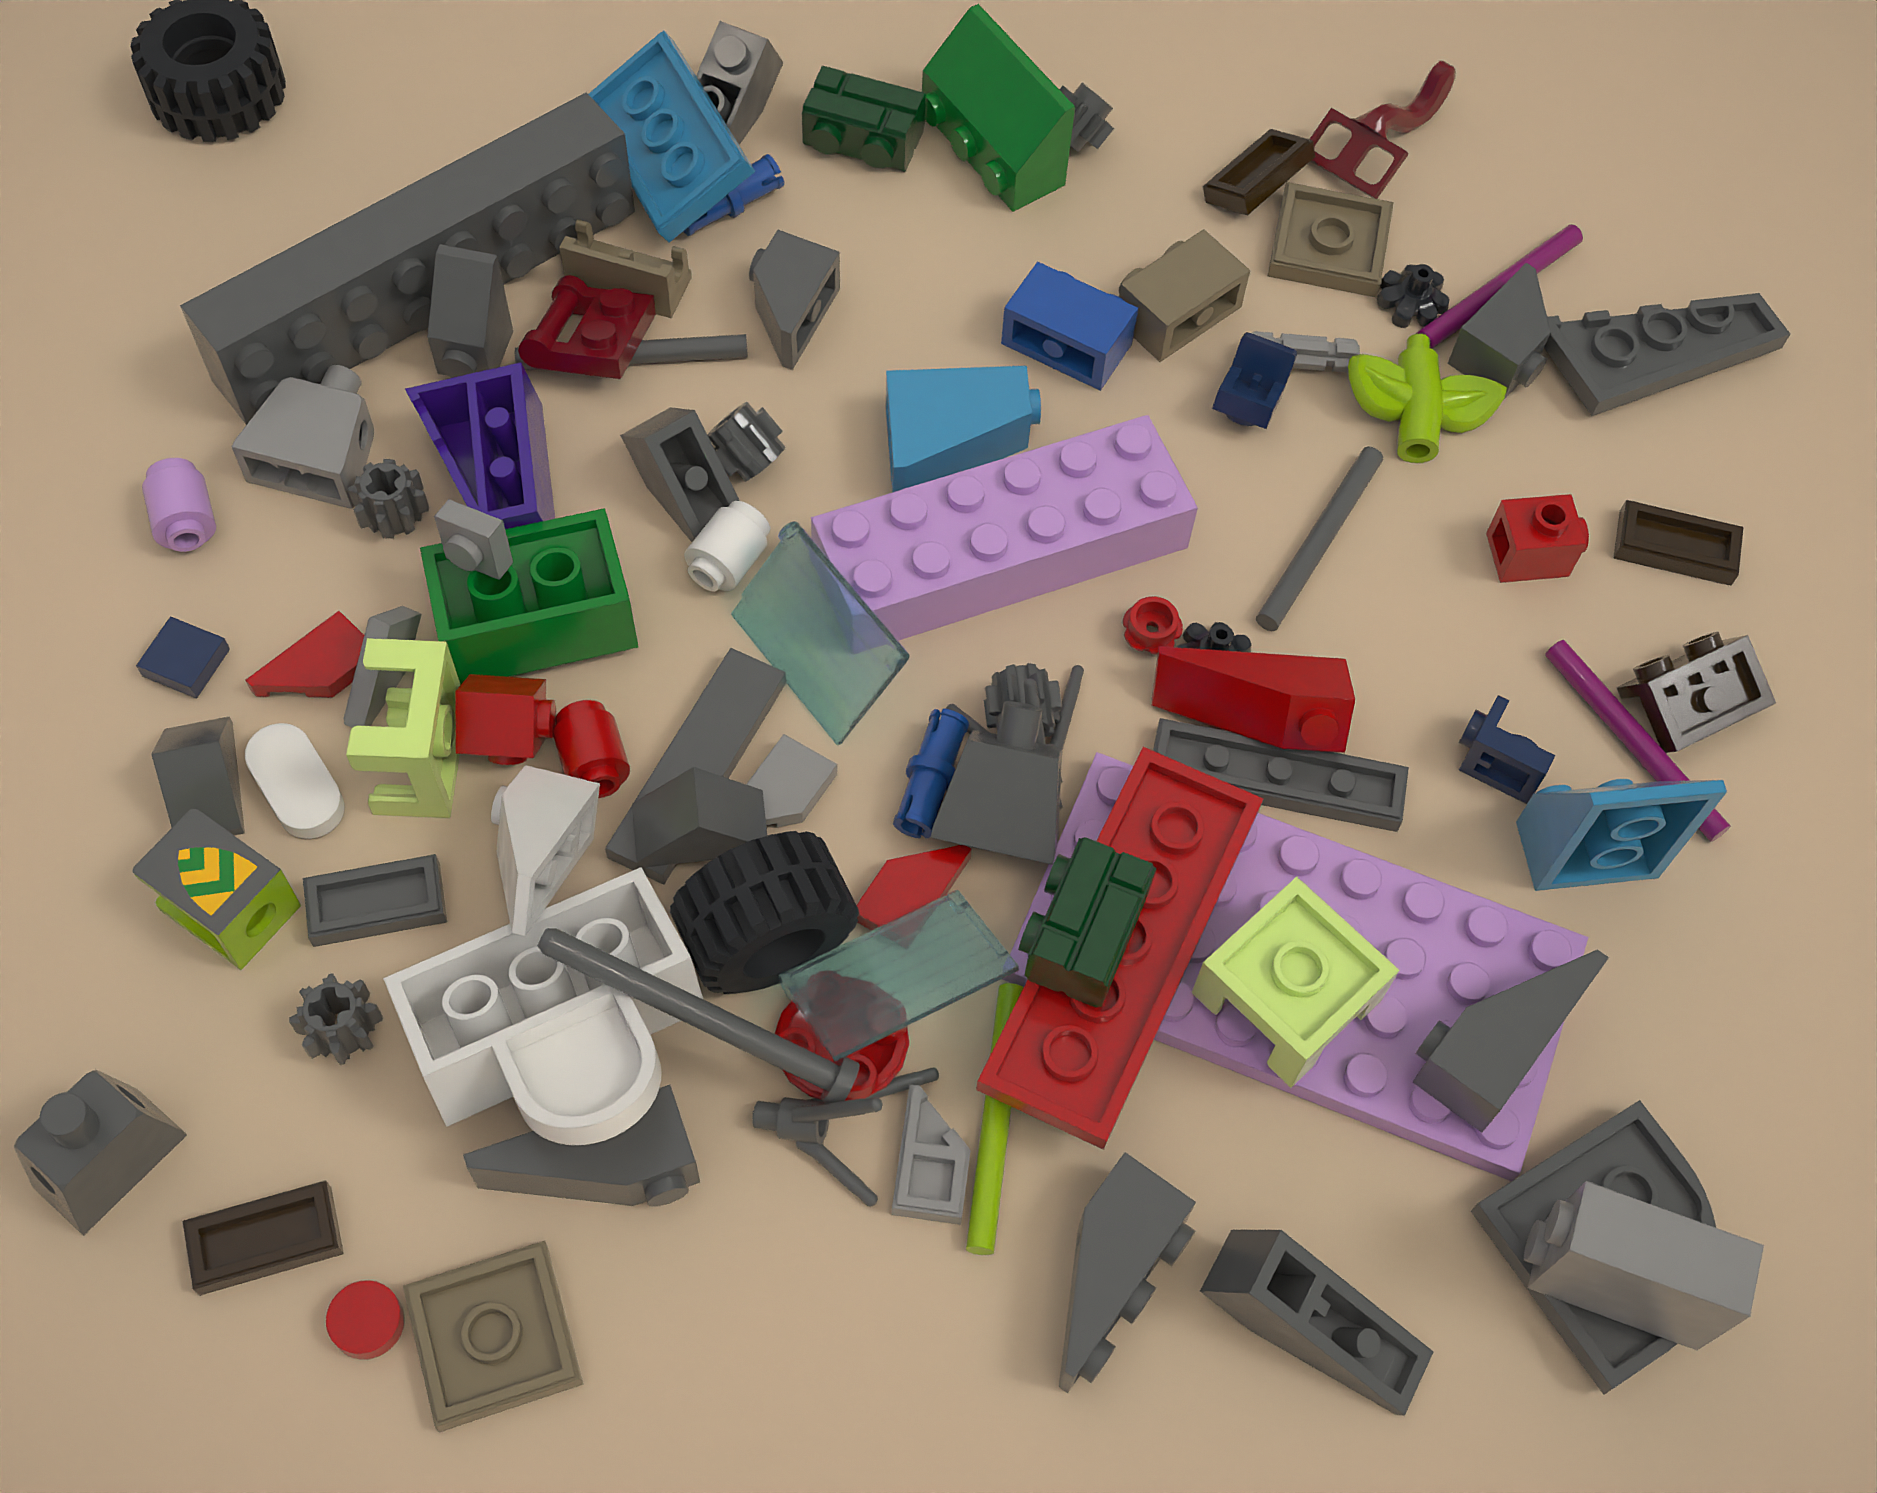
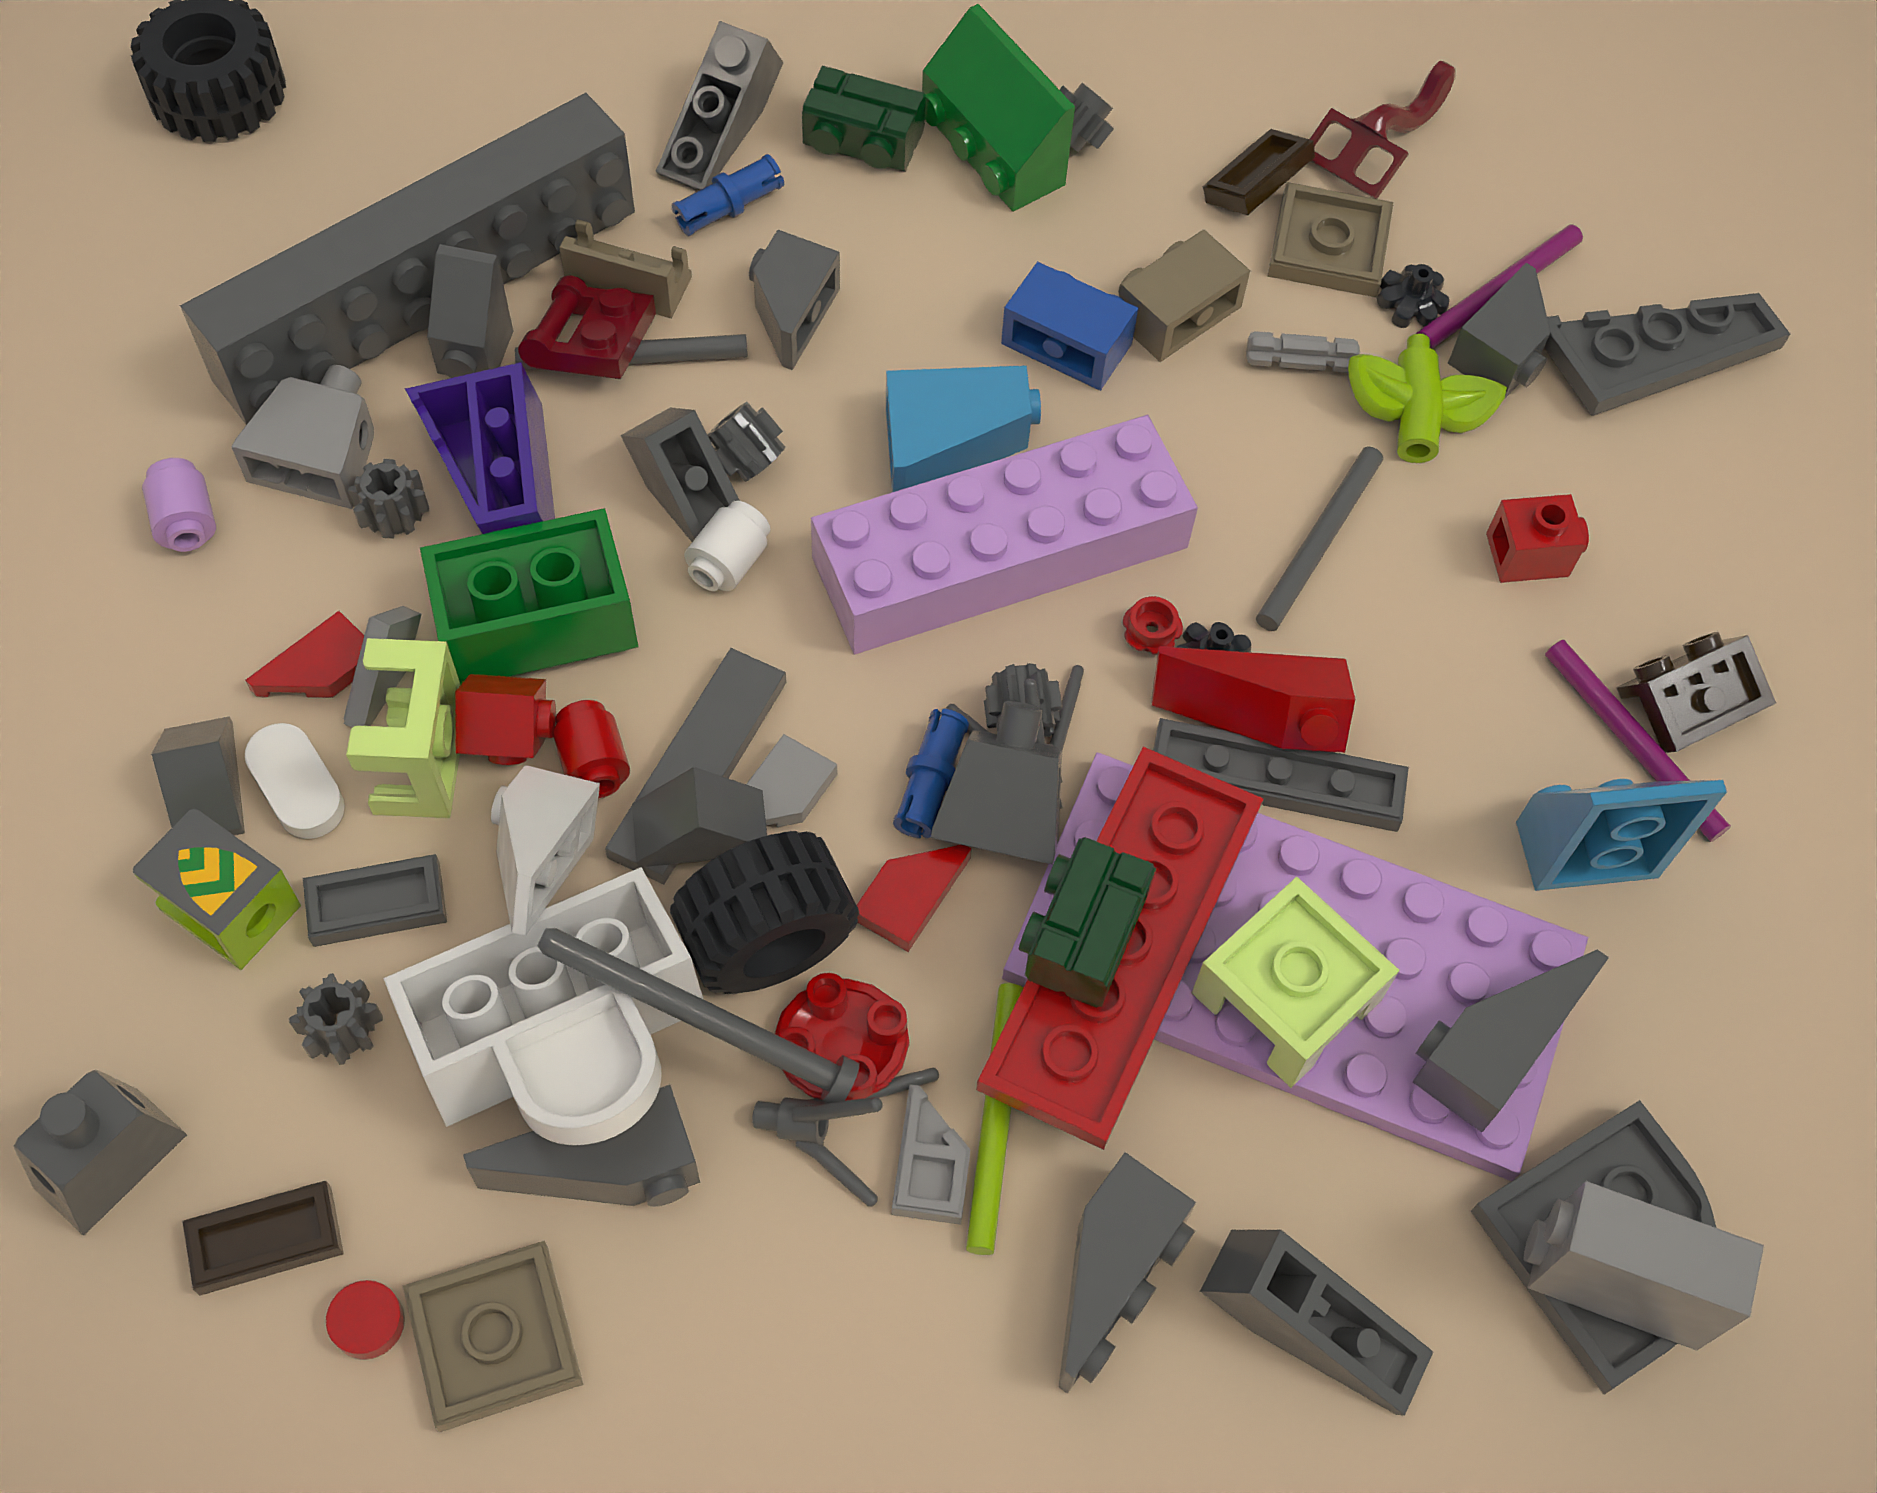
dark blue tile [136,616,230,699] -> none
light grey plate [434,499,513,580] -> none
dark azure tile [588,30,755,243] -> none
clear light blue piece [731,521,910,745] -> none
clear light blue piece [778,890,1019,1062] -> none
dark blue bracket [1212,332,1297,429] -> none
dark blue bracket [1459,695,1556,804] -> none
dark brown tile [1613,500,1744,586] -> none

